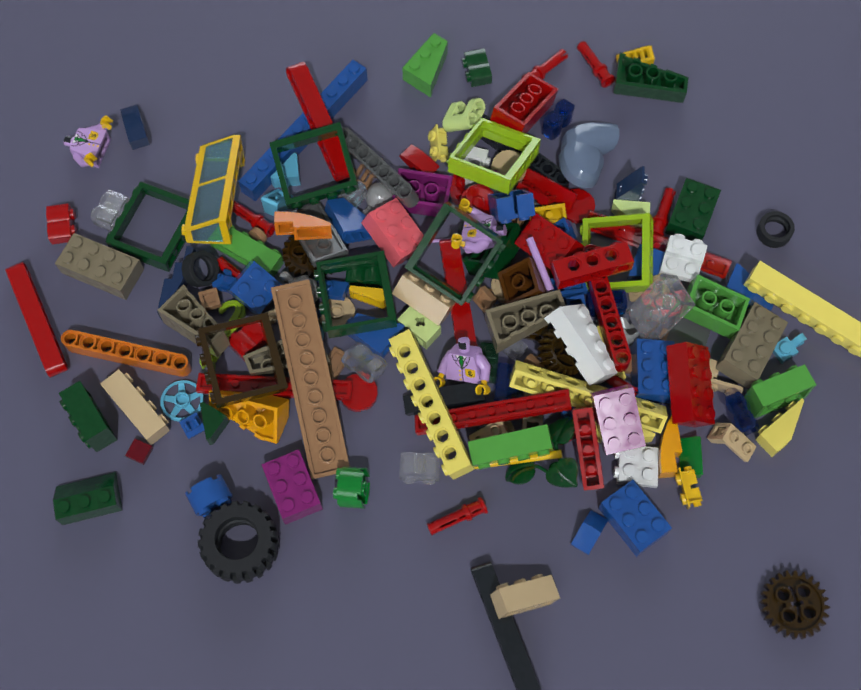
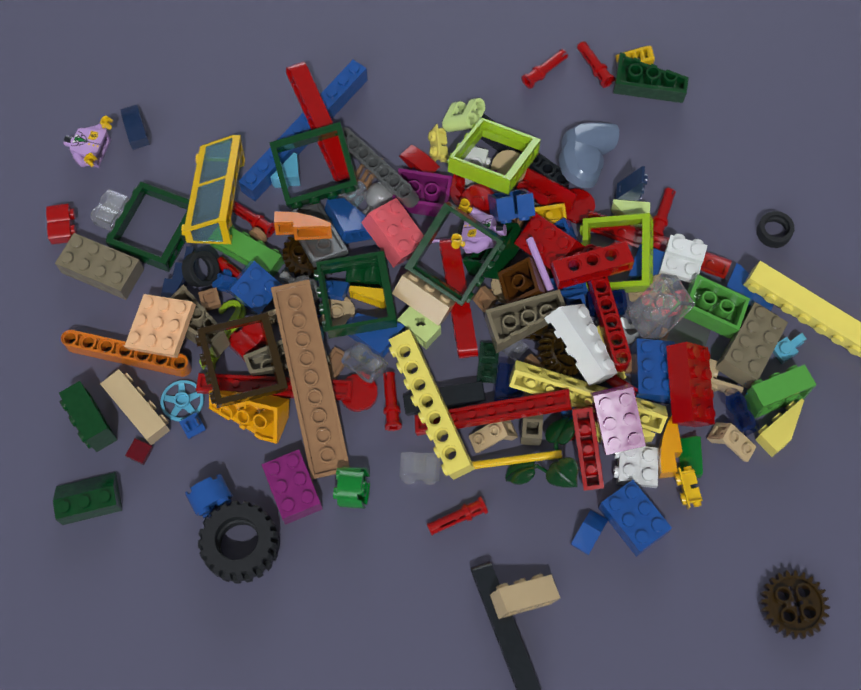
red beam [5,262,68,378] -> none
dark green slope [200,402,229,445] -> none
medium azure slope [261,189,293,216] -> none
bright green wedge [402,33,448,97] -> none
lavender torso [434,337,491,395] -> none
dark green brick [461,48,492,87] -> none
bright green brick [468,424,554,470] -> none
red brick [490,72,558,134] -> none
clear blue brick [542,99,575,141] -> none
dark green brick [665,178,721,241] -> none
none -> light nougat plate [124,294,196,358]
none -> red pin [383,372,402,431]

